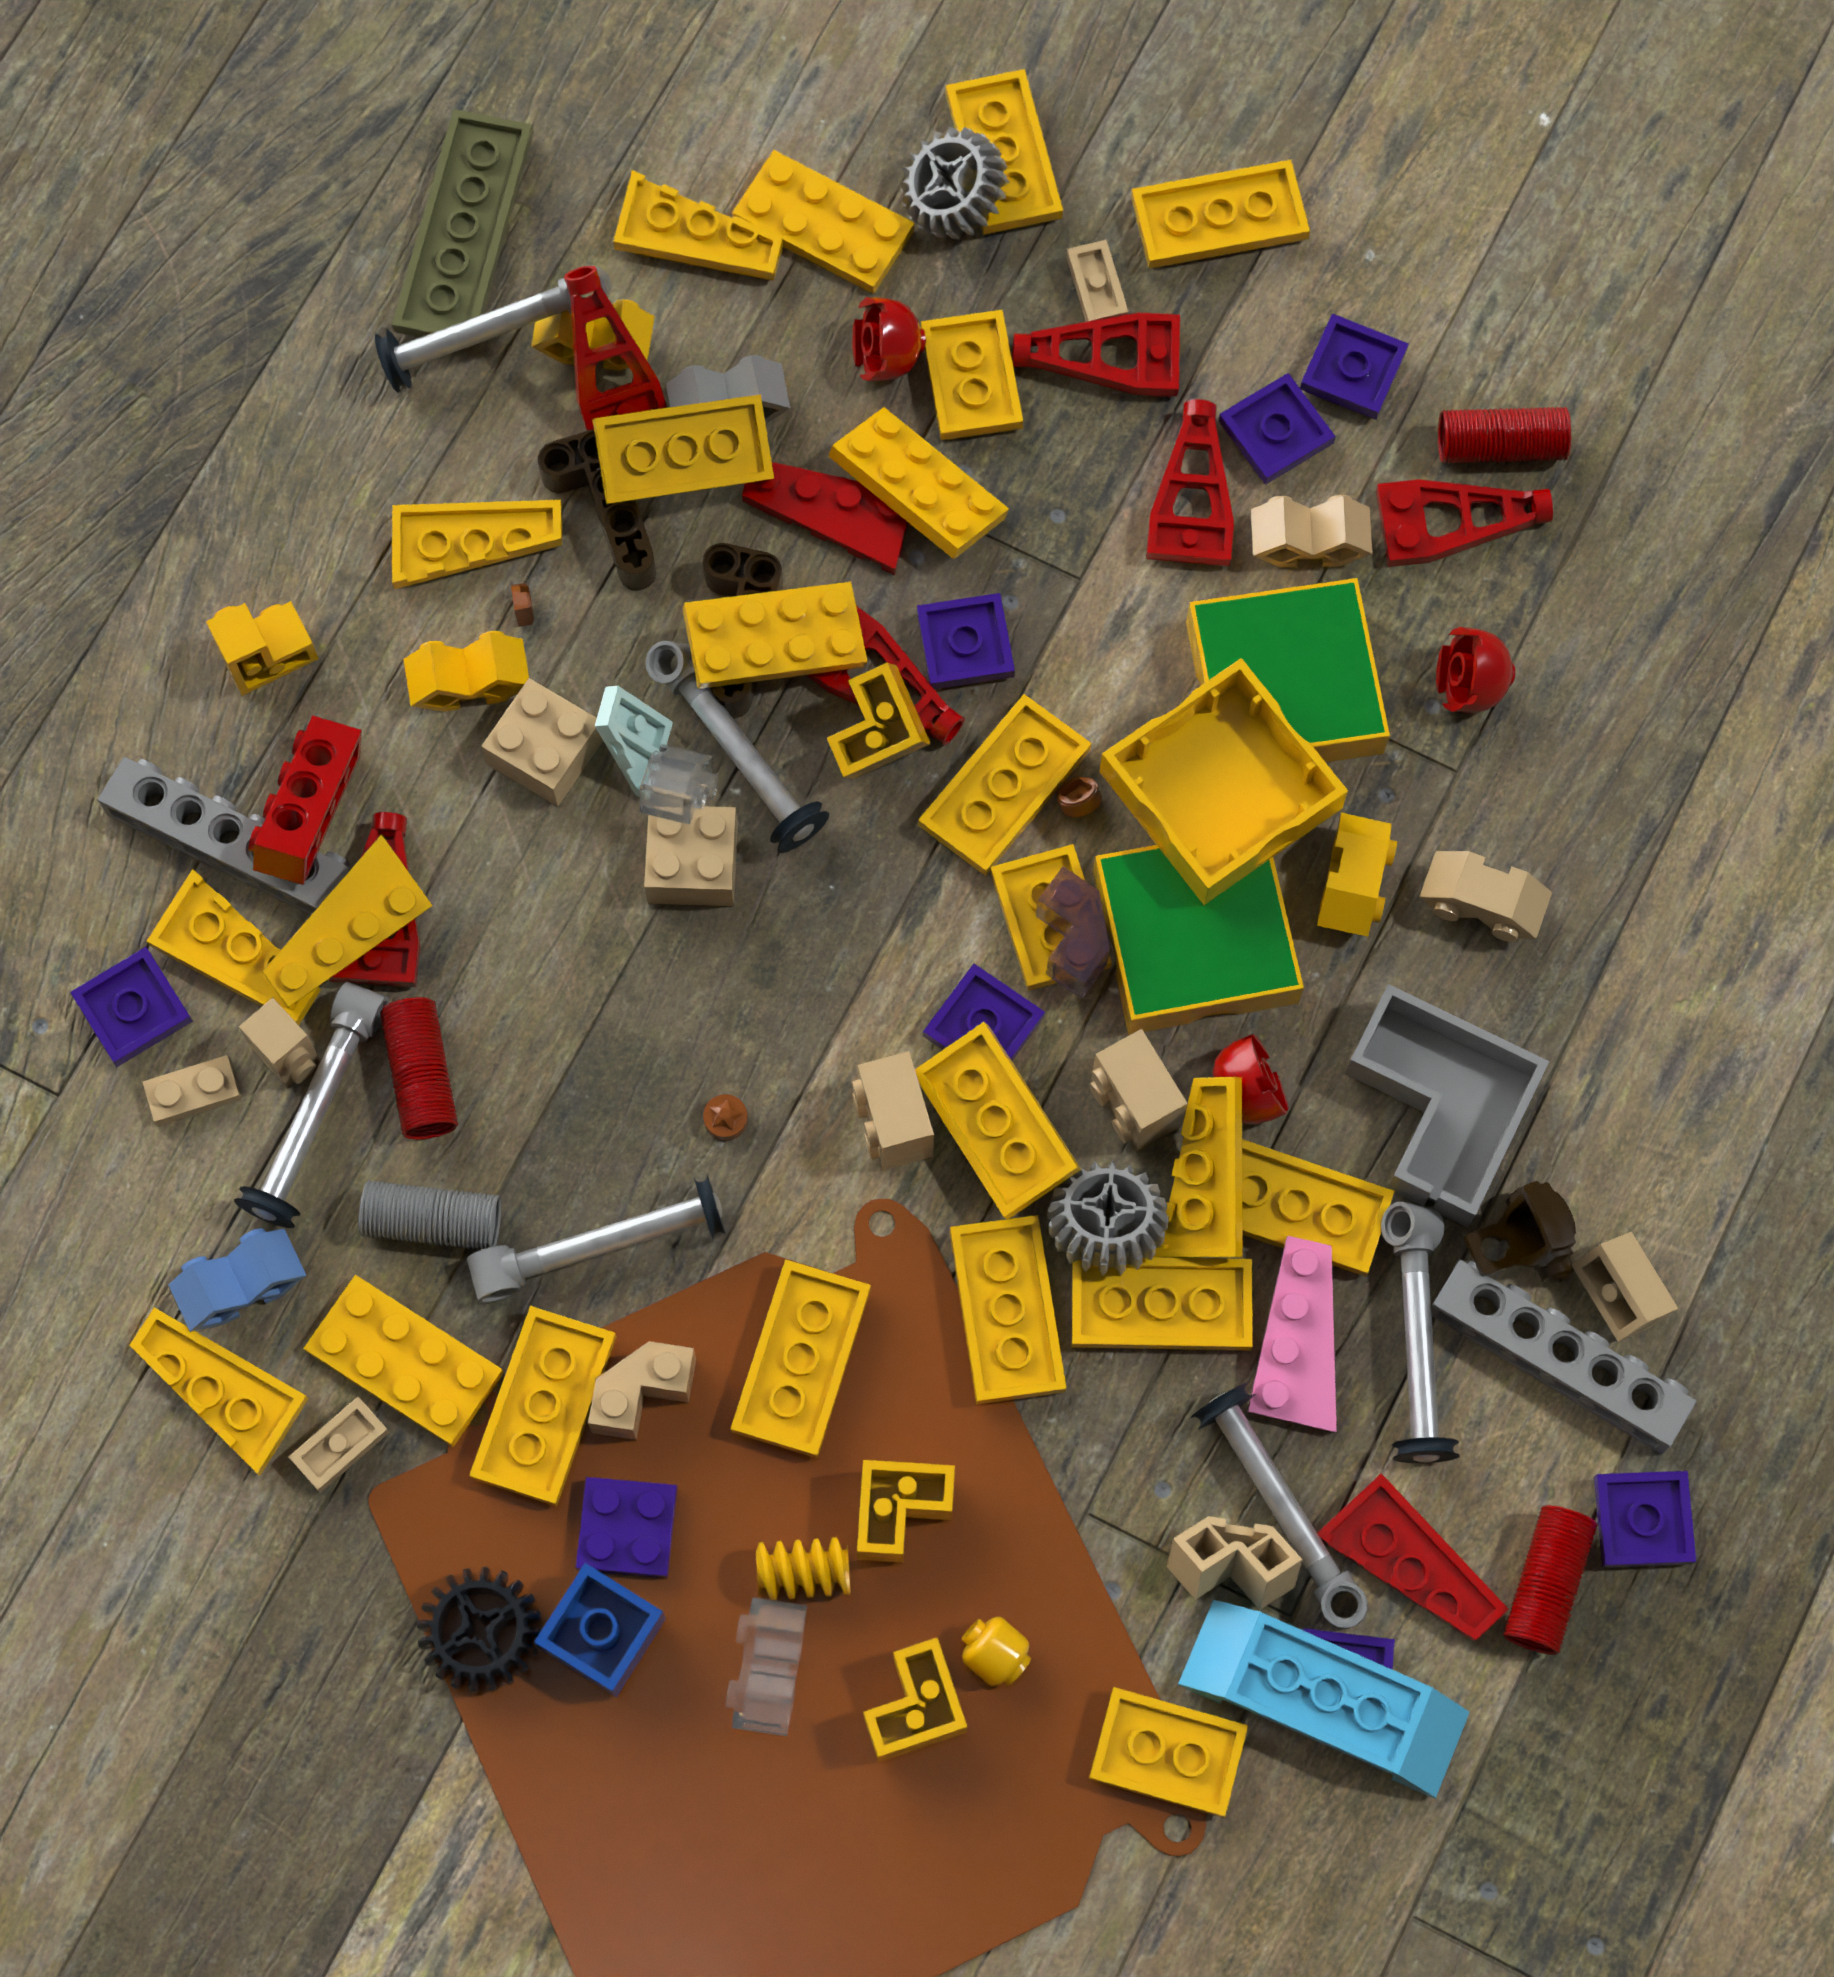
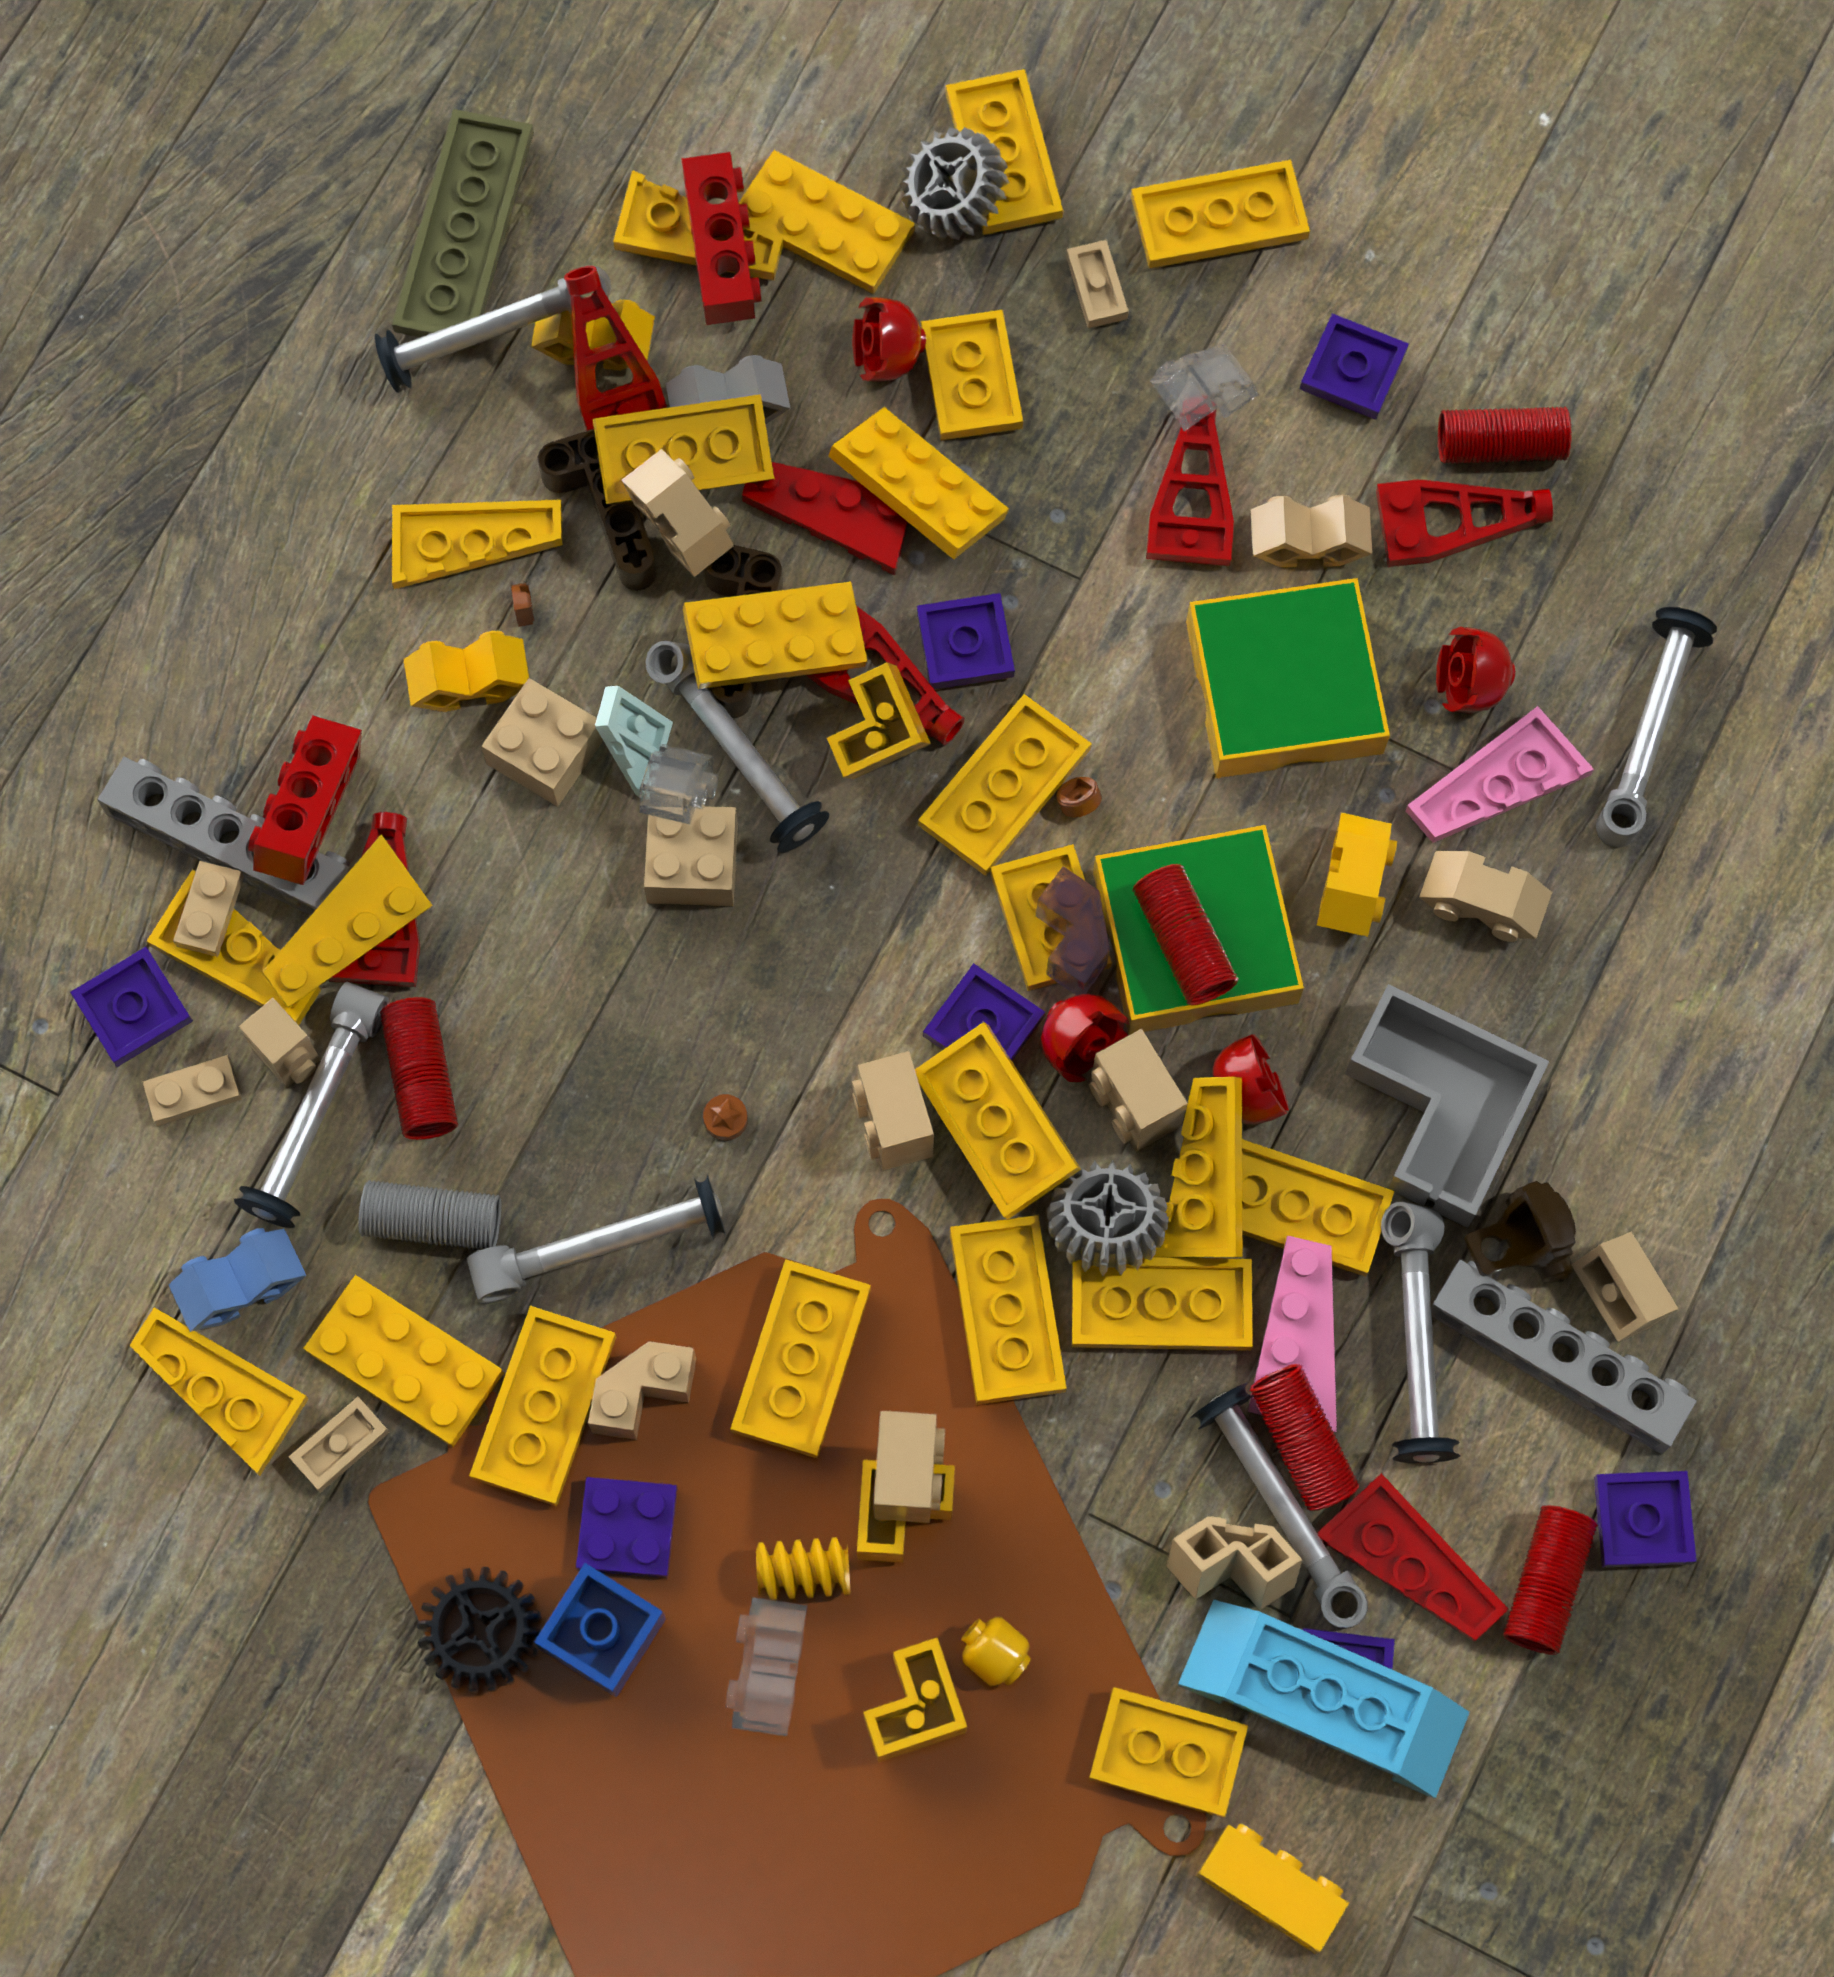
yellow brick [206,601,319,696] -> none
red plate [1012,312,1180,397] -> none
yellow tile [1099,658,1348,905] -> none
dark purple plate [1218,373,1336,485] -> none
none -> tan plate [173,861,244,957]
none -> tan brick [622,449,734,577]
none -> red brick [681,152,762,325]
none -> tan brick [874,1411,945,1523]
none -> red cylinder [1041,994,1129,1082]
none -> red piece [1132,864,1239,1006]
none -> clear brick [1150,344,1258,431]
none -> yellow brick [1196,1823,1349,1954]
none -> red piece [1249,1364,1359,1511]
none -> bright pink wing [1405,706,1594,843]
none -> piece [1596,607,1717,848]

